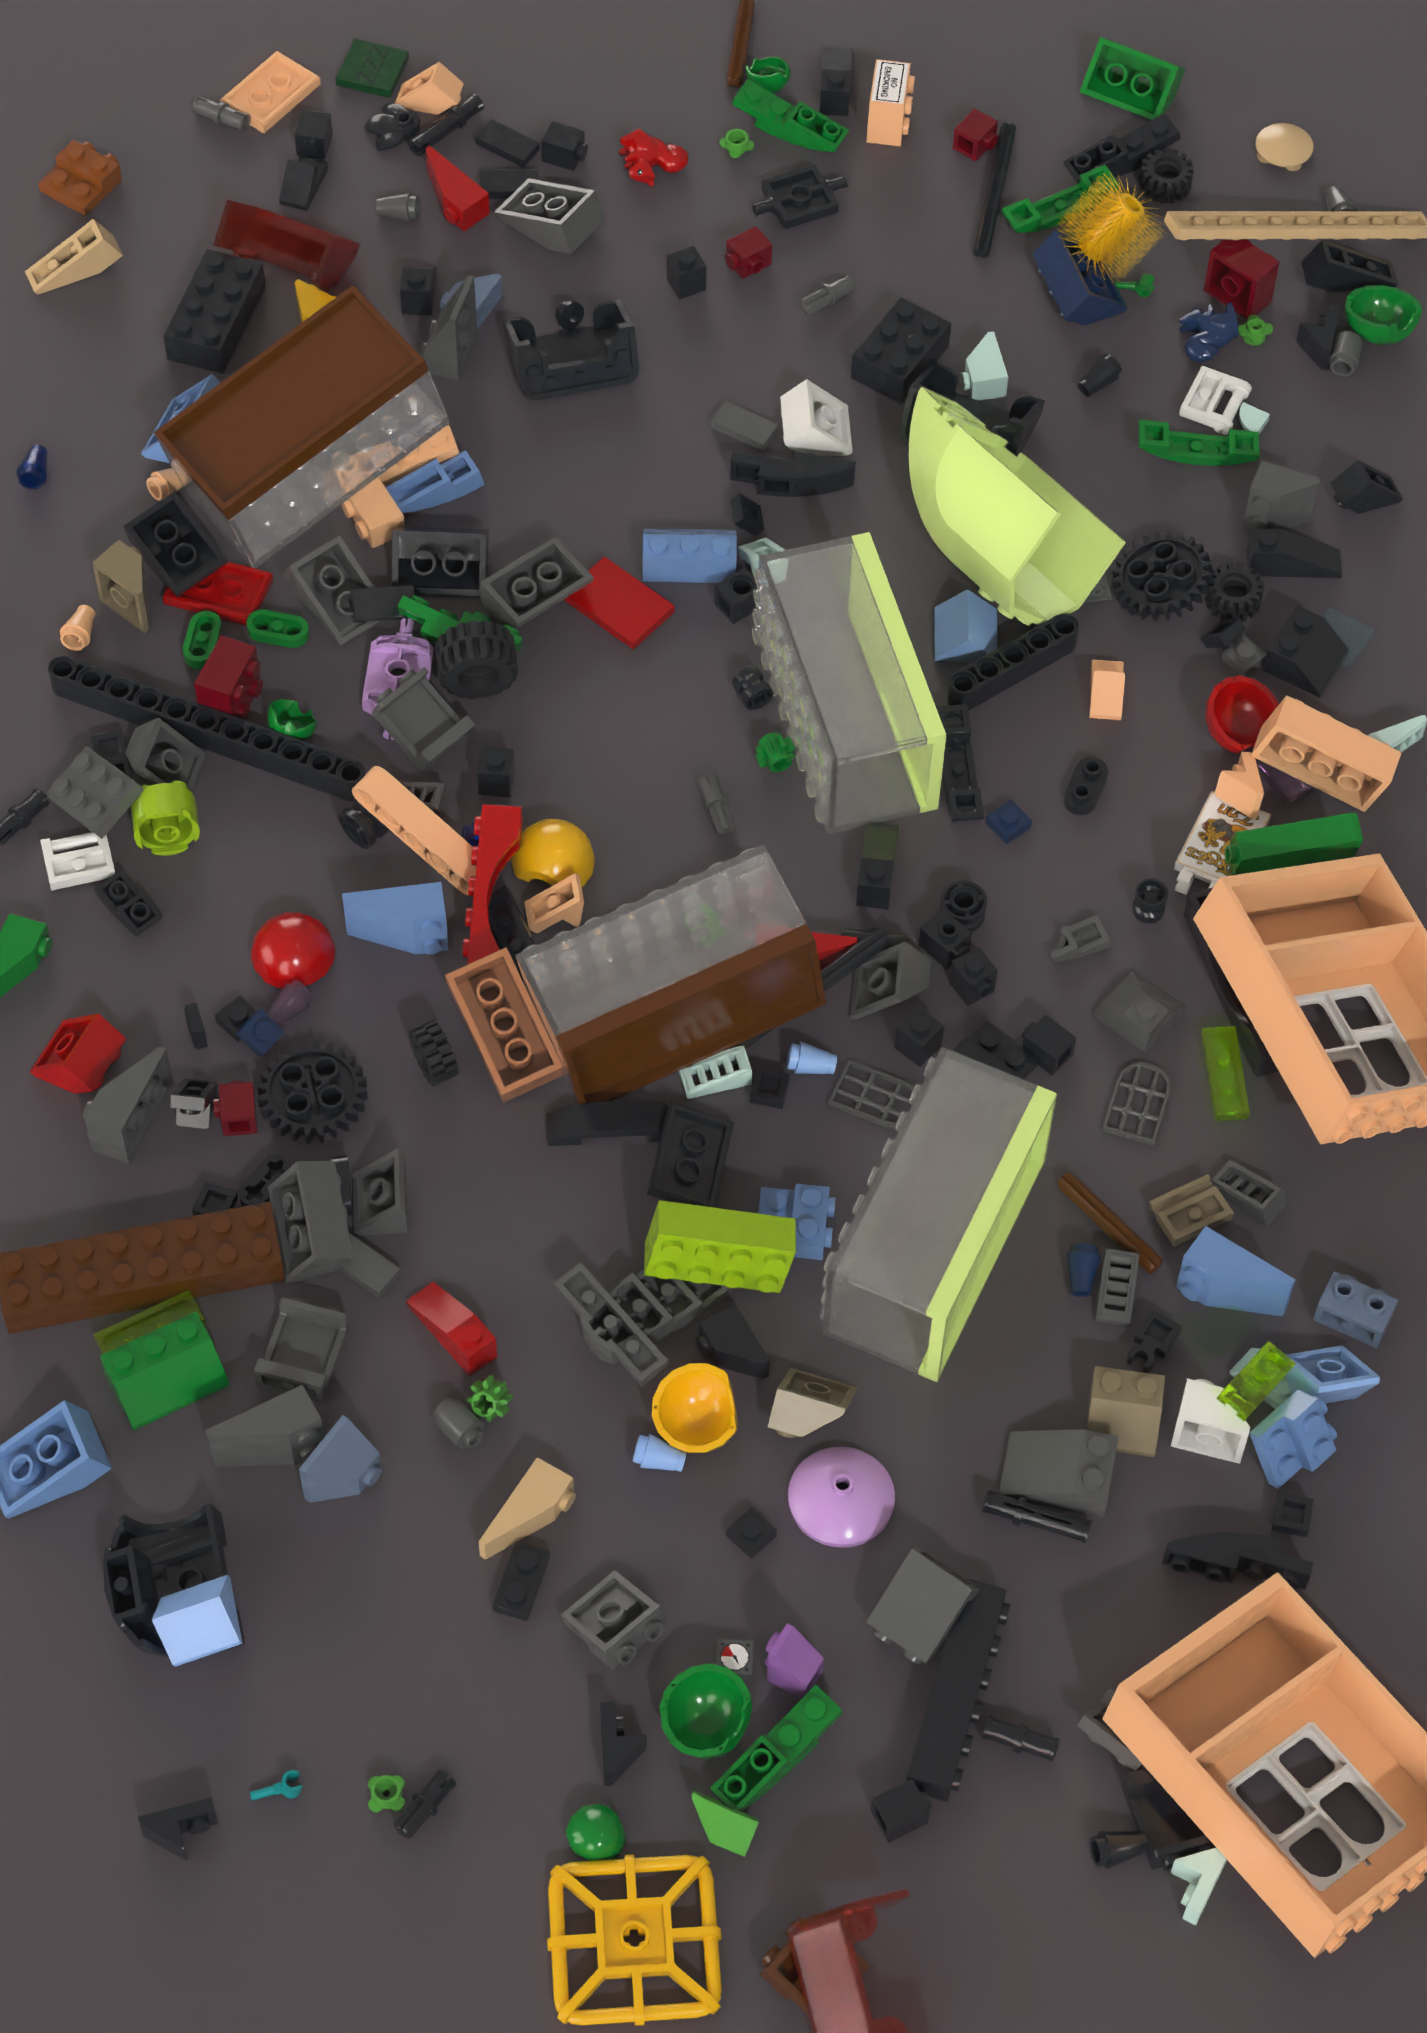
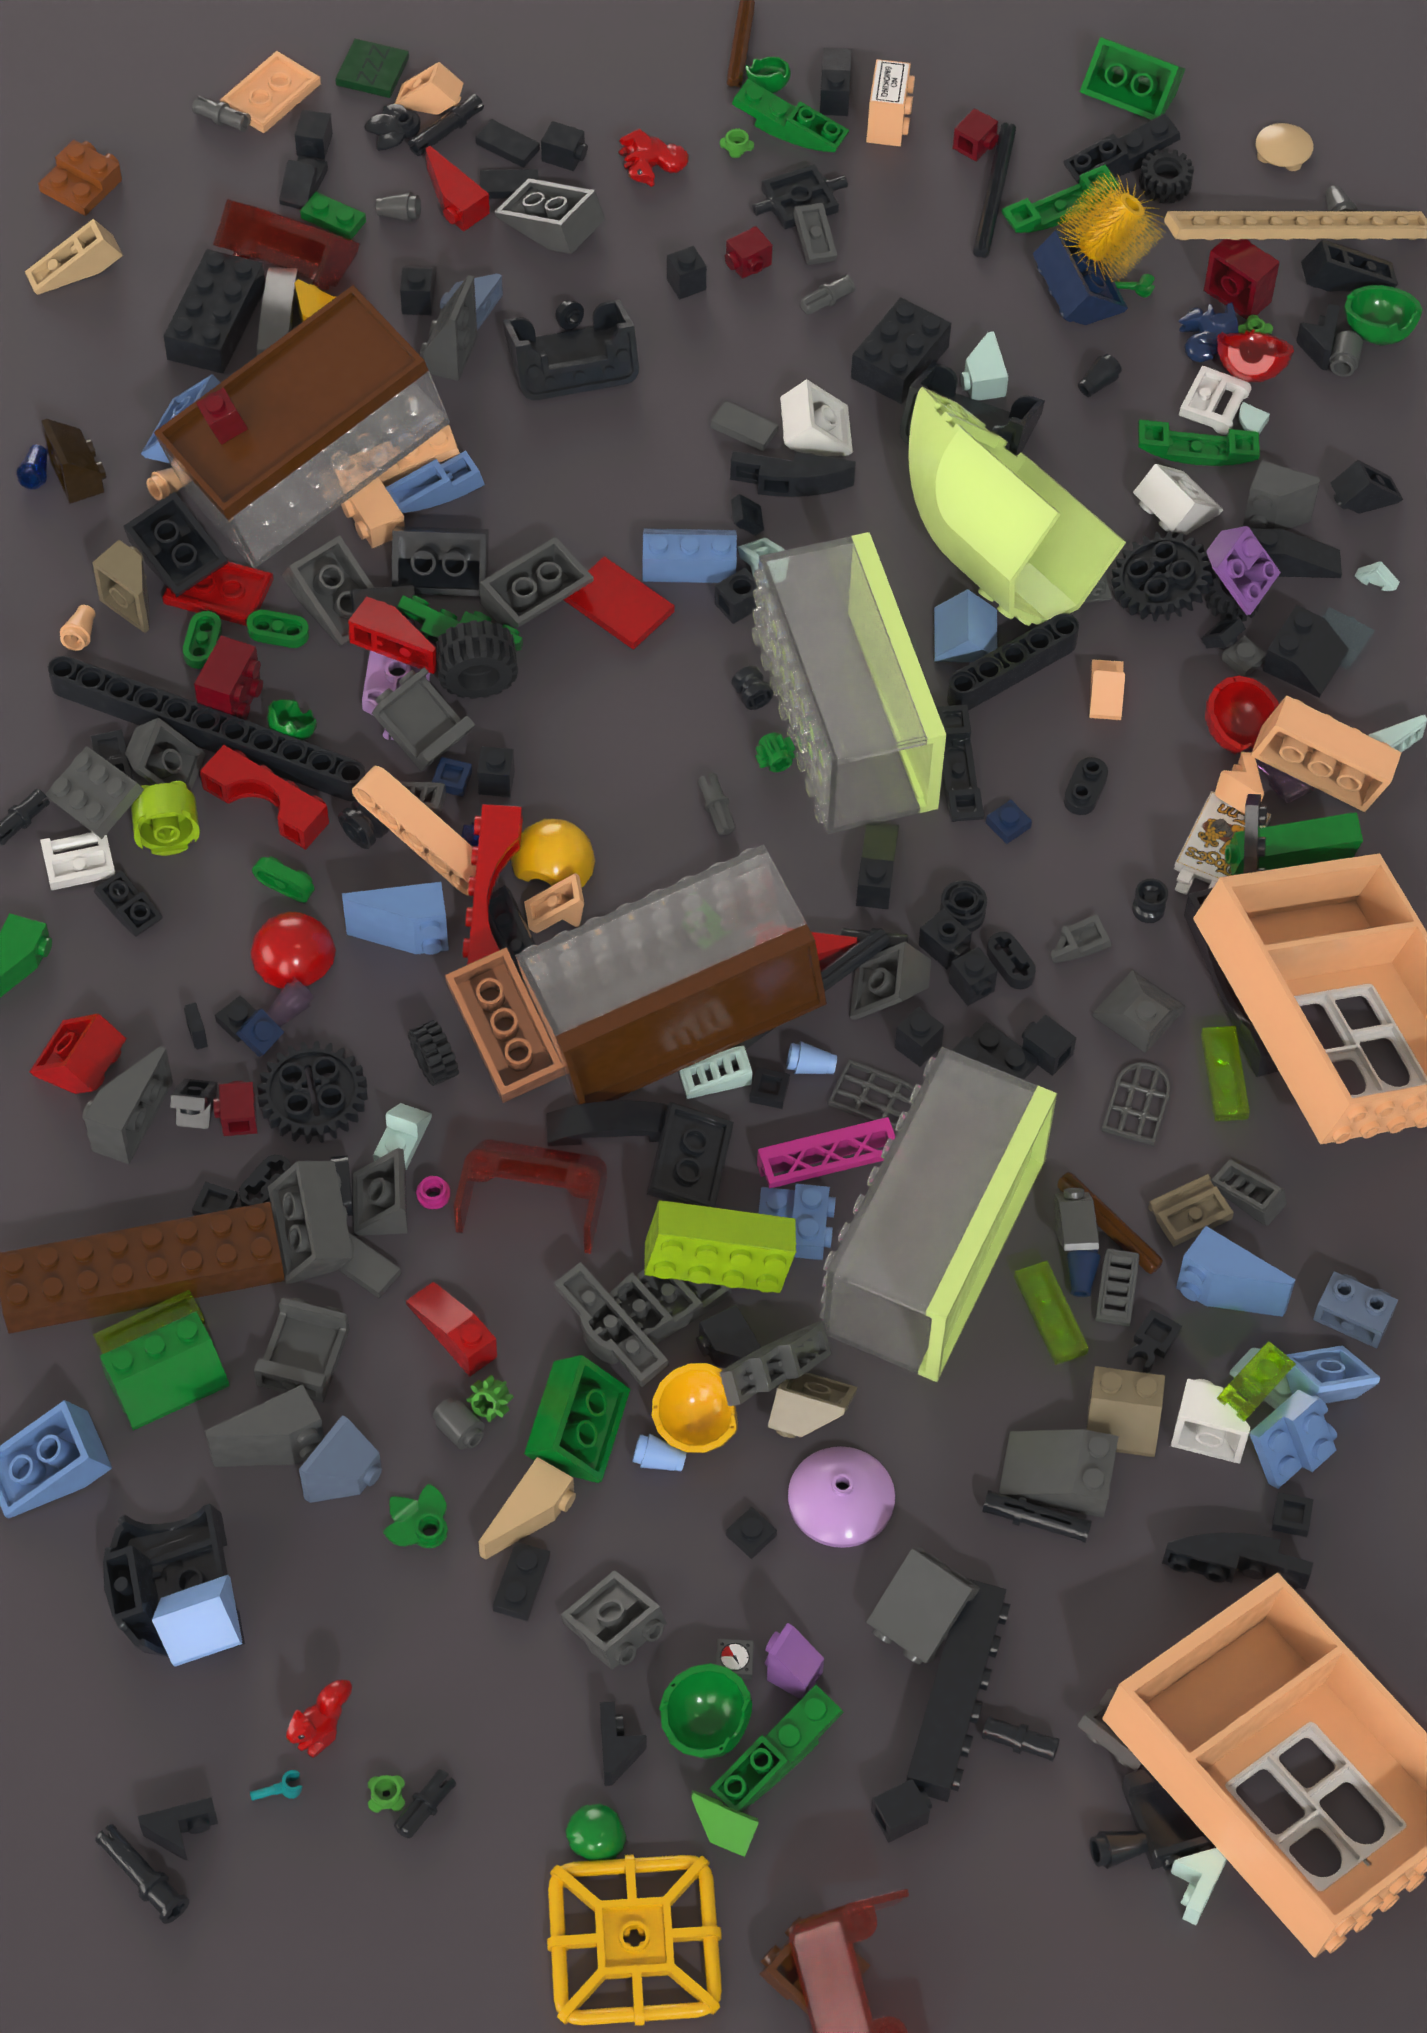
none -> dark brown slope [41,419,107,504]
none -> black pin [95,1824,189,1924]
none -> dark red brick [196,387,248,445]
none -> red arch [200,745,329,850]
none -> green plate [252,857,315,903]
none -> dark grey slope [257,267,298,355]
none -> red animal [286,1679,352,1758]
none -> green plate [300,192,366,241]
none -> red slope [348,596,437,674]
none -> light aqua slope [373,1103,432,1170]
none -> green plate [383,1484,448,1548]
none -> dark pink plate [416,1176,451,1209]
none -> dark blue plate [432,757,472,797]
none -> clear red windscreen [454,1139,607,1254]
none -> green slope [524,1355,630,1483]
none -> dark grey slope [719,1321,832,1406]
none -> dark pink fence [757,1117,901,1189]
none -> dark grey plate [793,203,838,265]
none -> black beam [987,932,1036,989]
none -> clear neon green plate [1014,1261,1089,1365]
none -> dark grey slope [1055,1188,1099,1251]
none -> white slope [1133,464,1223,535]
none -> medium lavender slope [1206,526,1281,615]
none -> red cylinder [1217,329,1294,382]
none -> black plate [1244,794,1267,874]
none -> light aqua tile [1355,561,1400,591]

